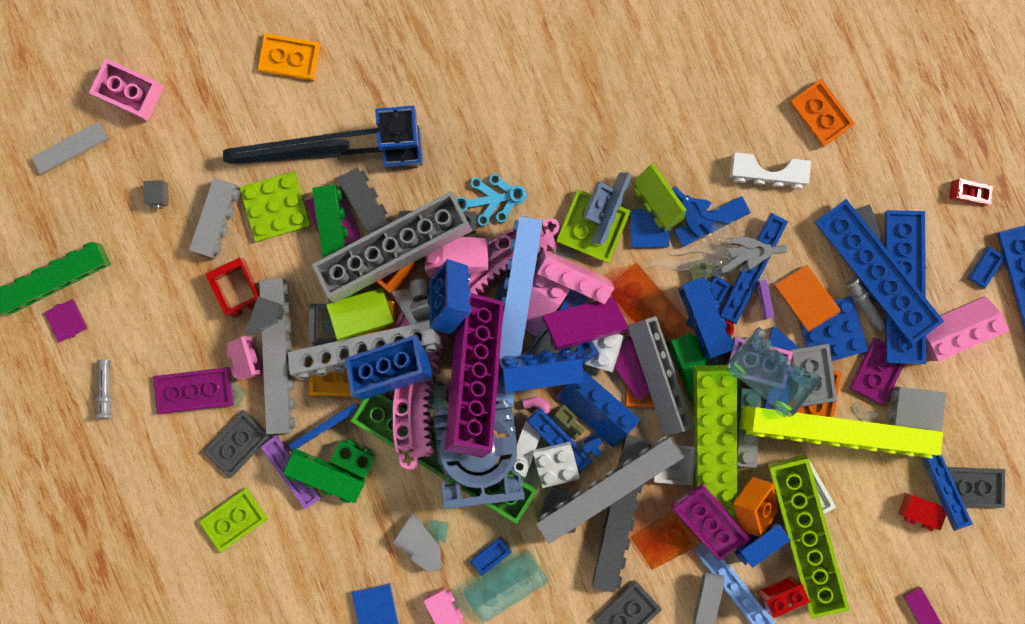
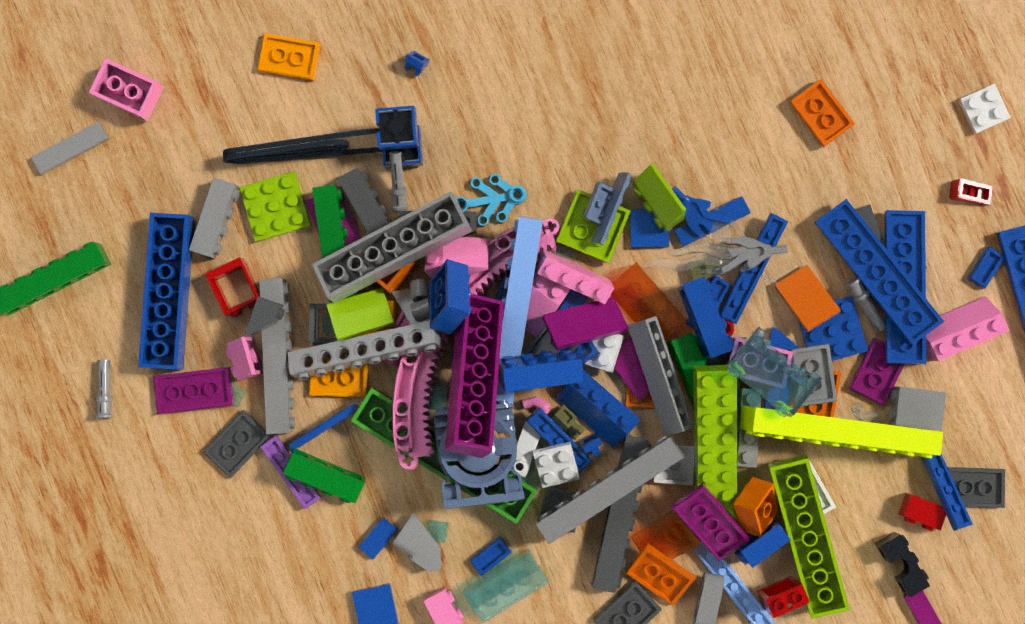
magenta piece [44,299,88,343] -> none
dark grey brick [143,180,169,209] -> none
lime tile [198,488,269,553] -> none
green brick [330,438,377,479] -> none
blue slope [345,335,433,400] -> none
white arch [729,153,811,189] -> none
medium lavender tile [756,280,774,320] -> none
none -> blue brick [138,212,195,370]
none -> blue tile [359,517,398,559]
none -> light grey pin [389,151,408,211]
none -> blue tile [405,51,430,76]
none -> orange tile [625,543,696,606]
none -> black arch [875,532,930,597]
none -> white plate [958,84,1011,134]

